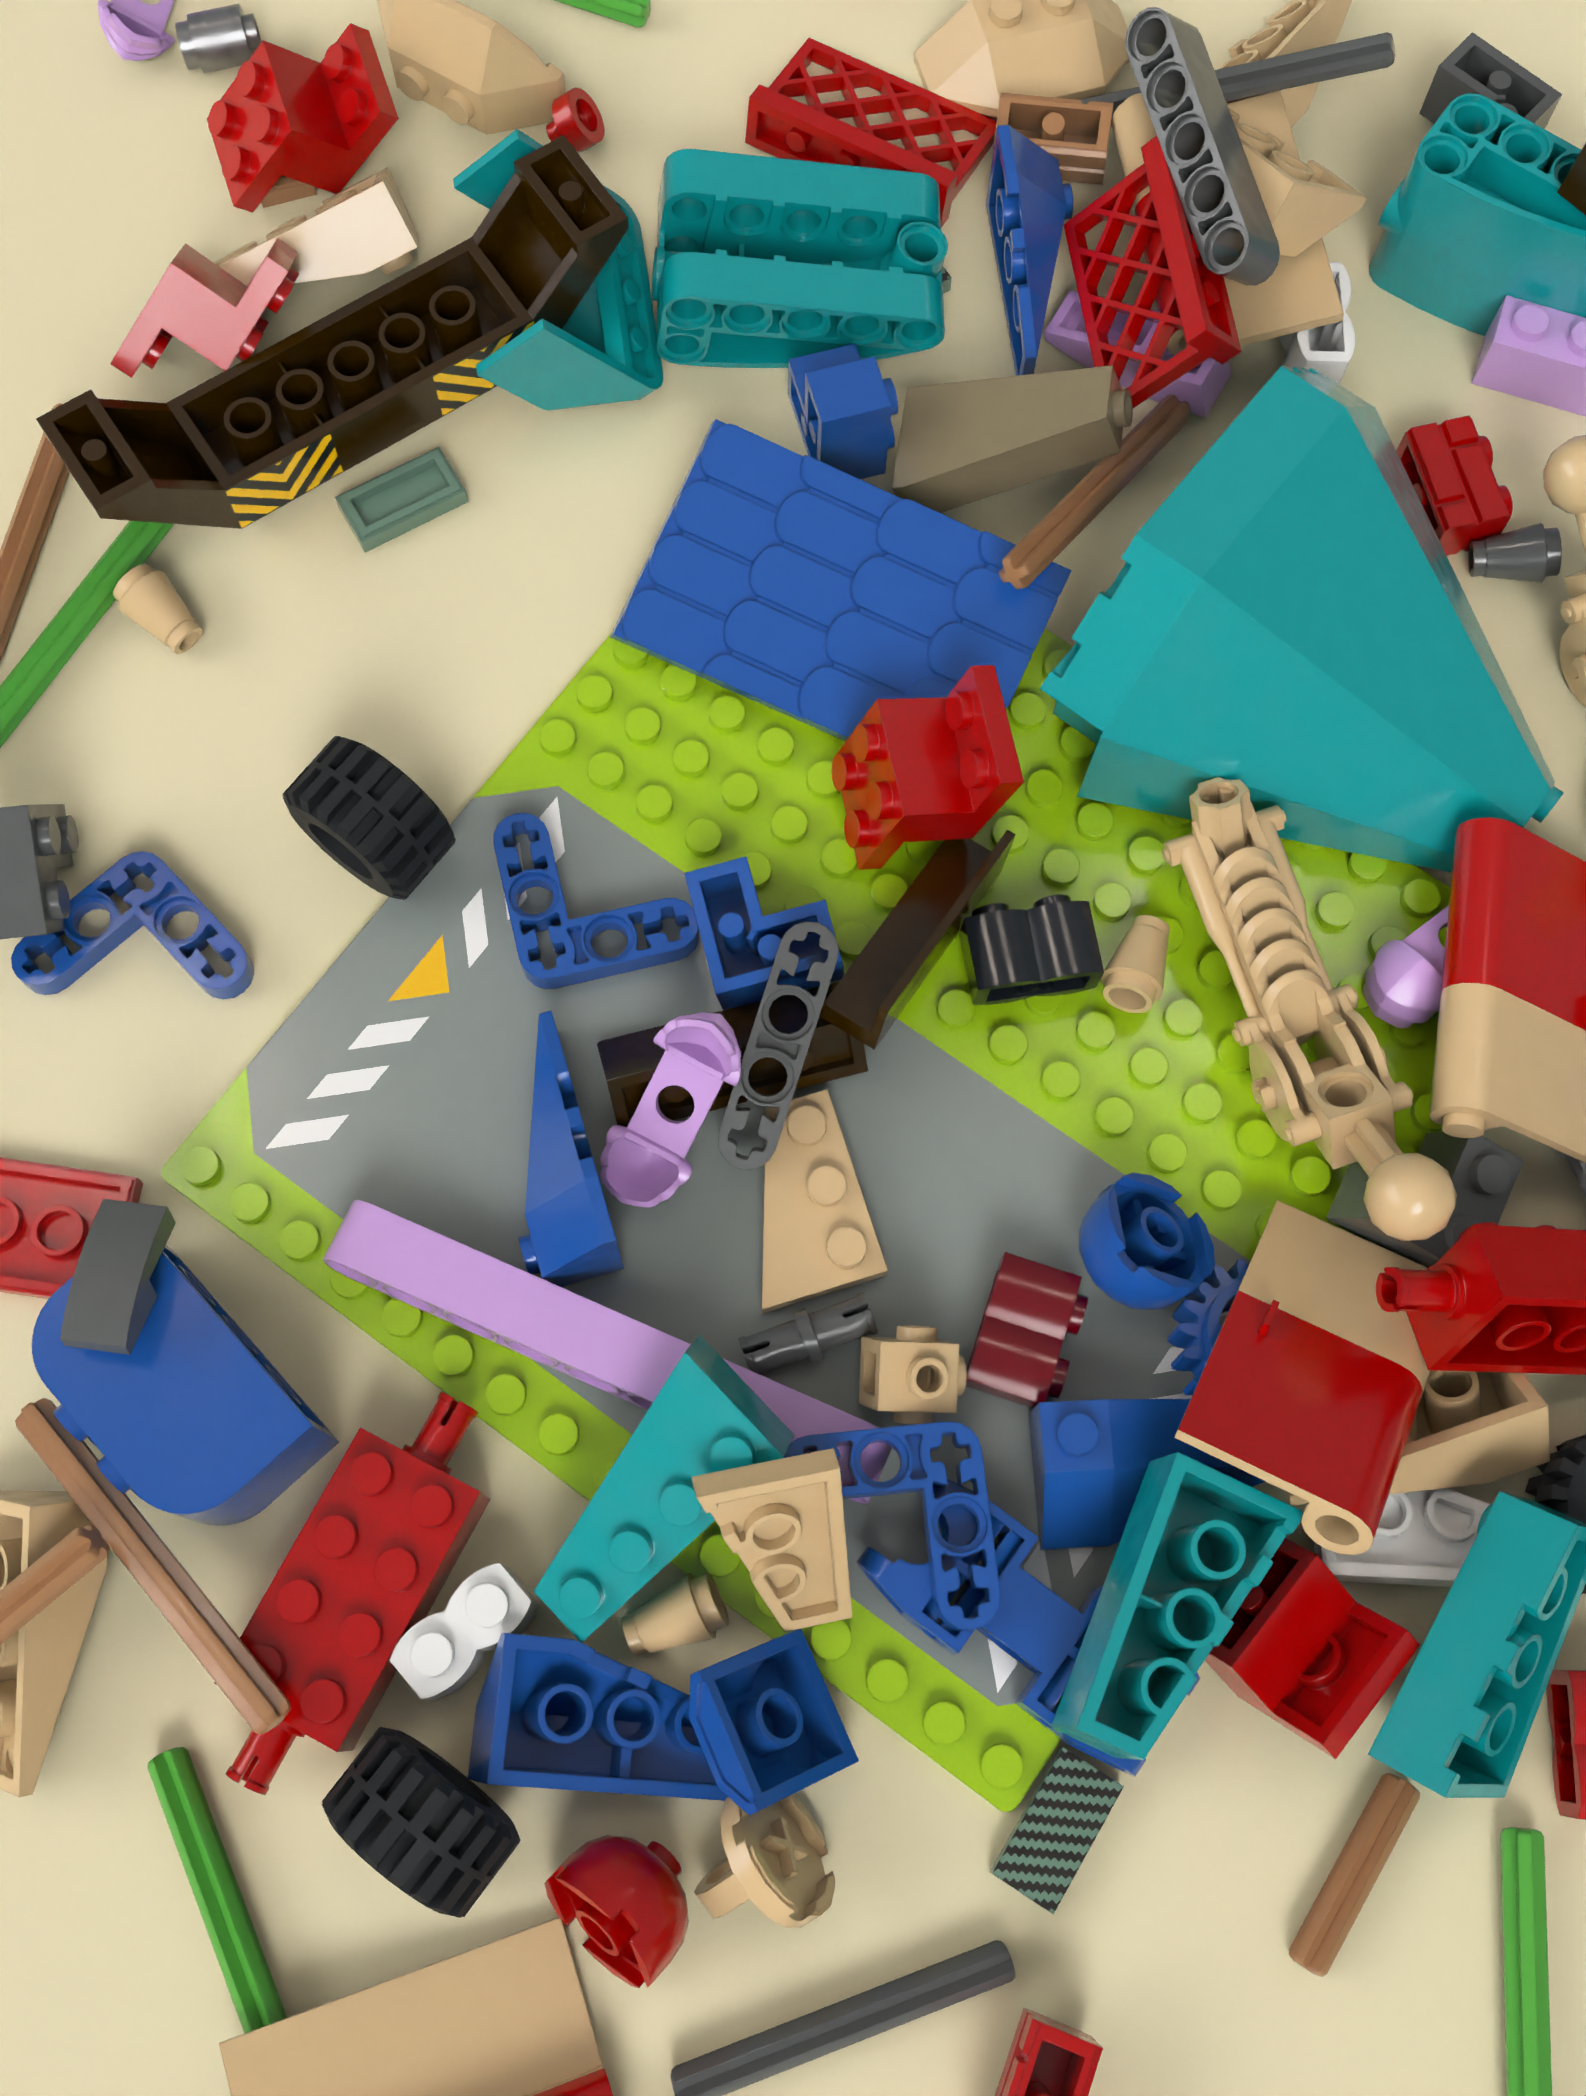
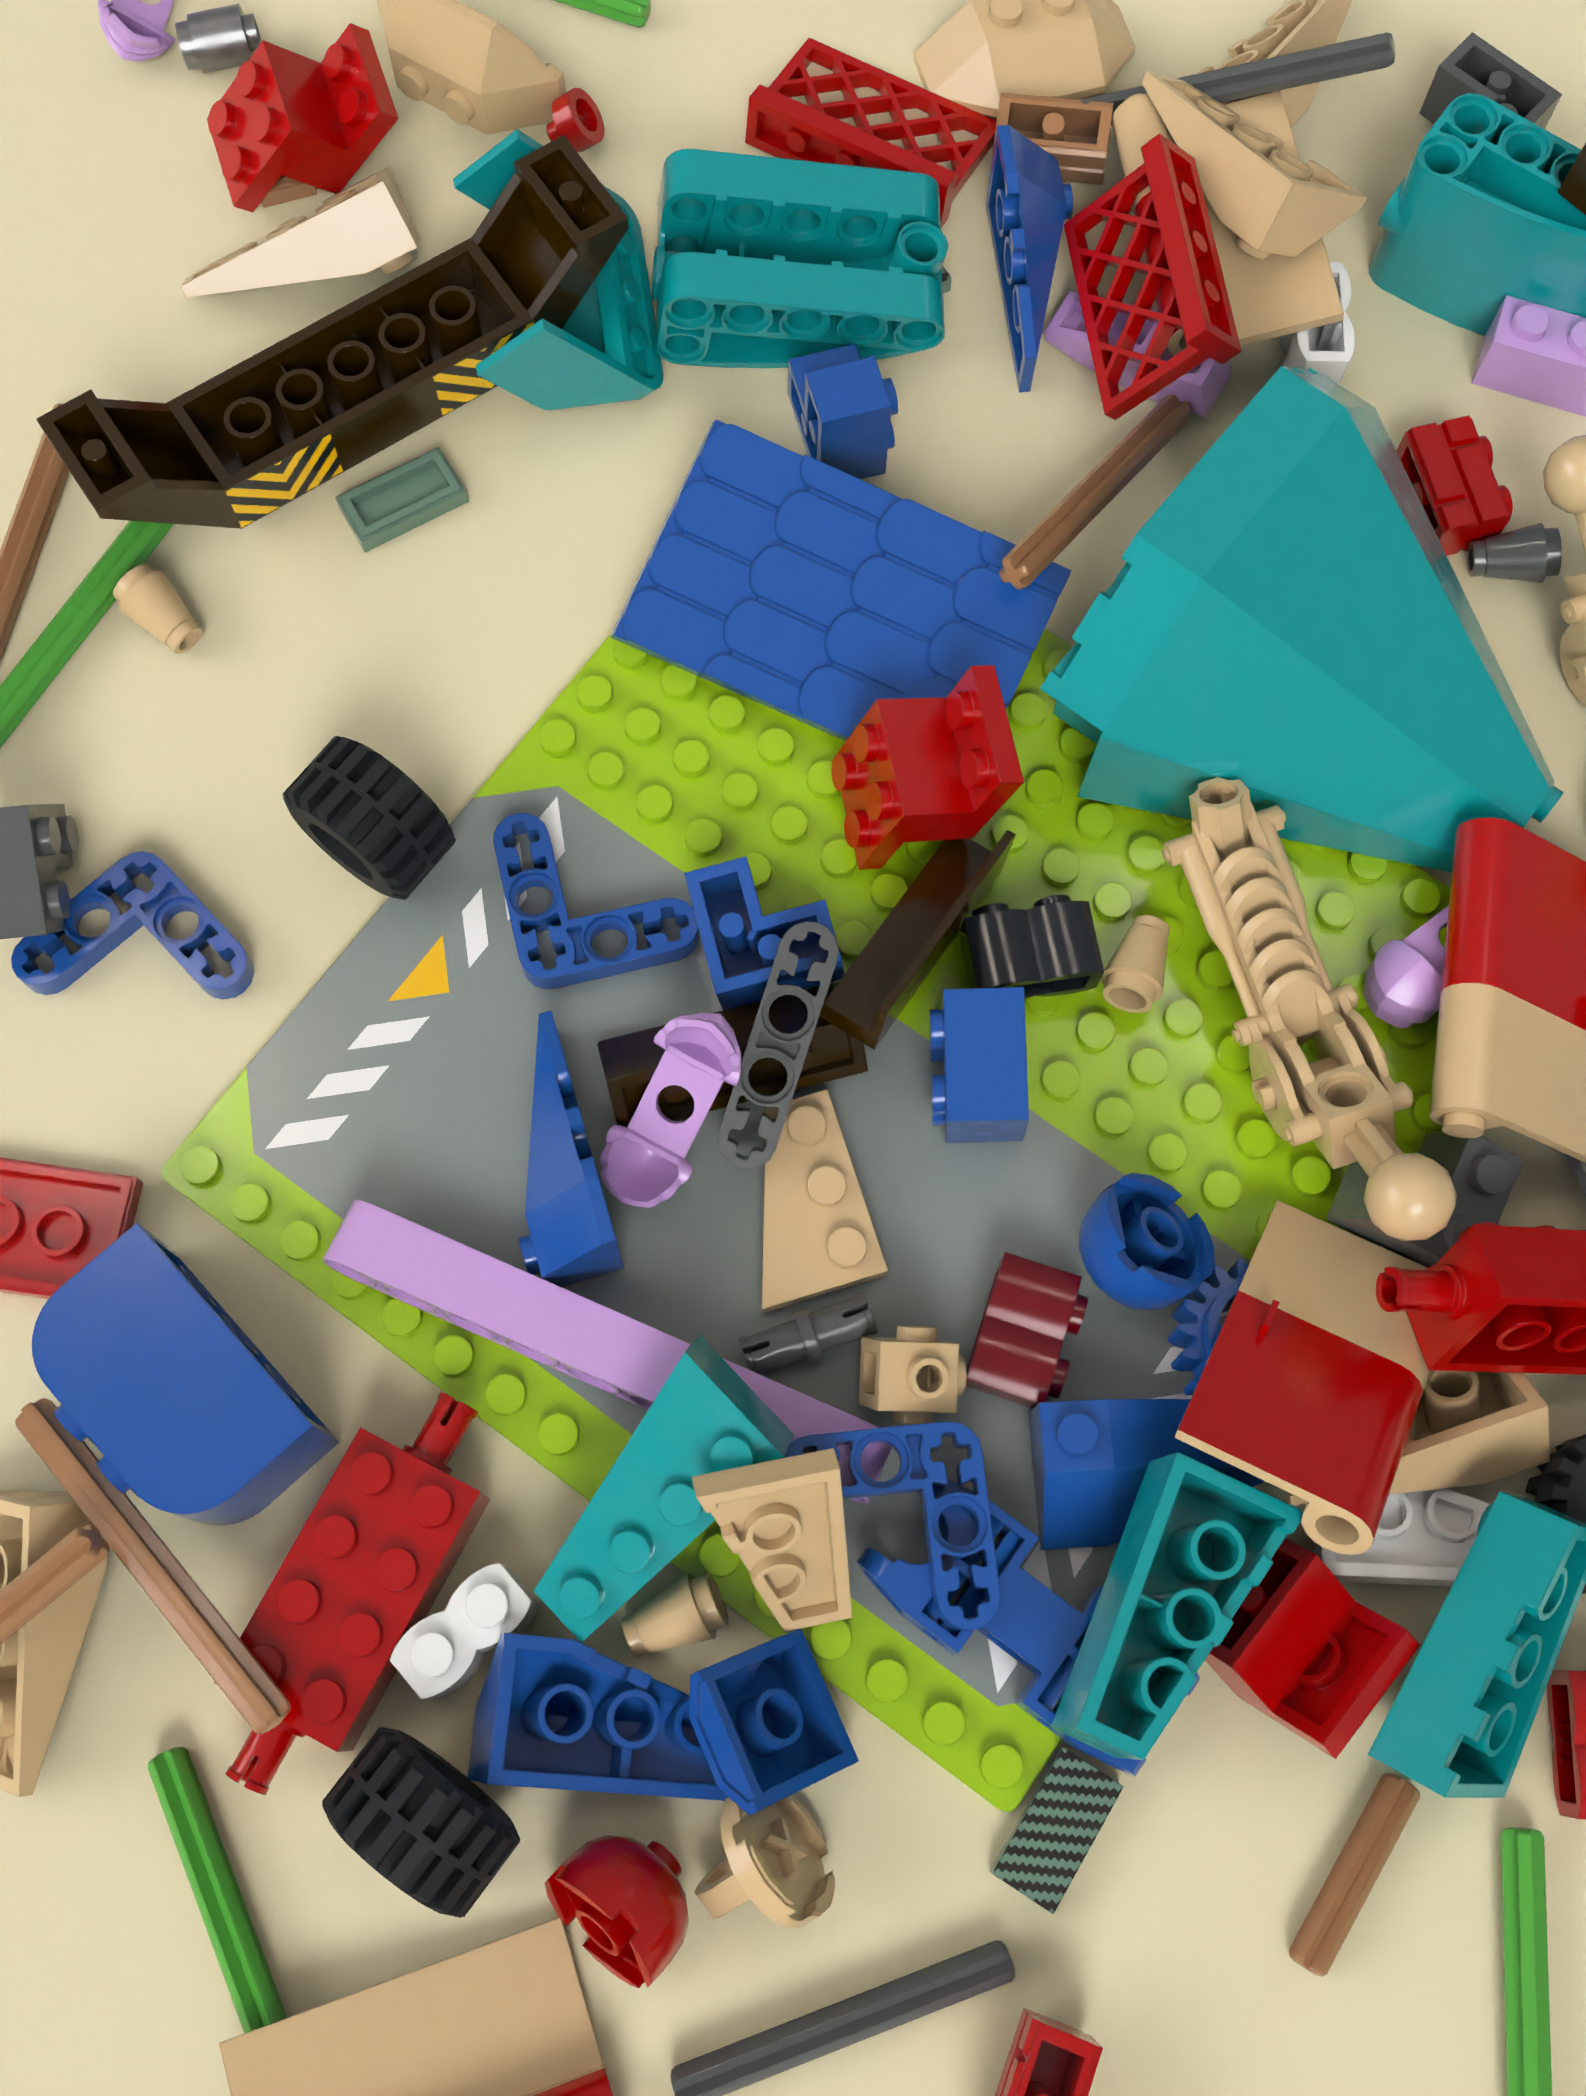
dark grey slope [60,1199,176,1355] -> none
bracket [110,238,299,378] -> none
dark tan slope [892,365,1133,513] -> none
dark grey beam [1125,7,1280,286] -> none
none -> blue brick [930,987,1029,1143]

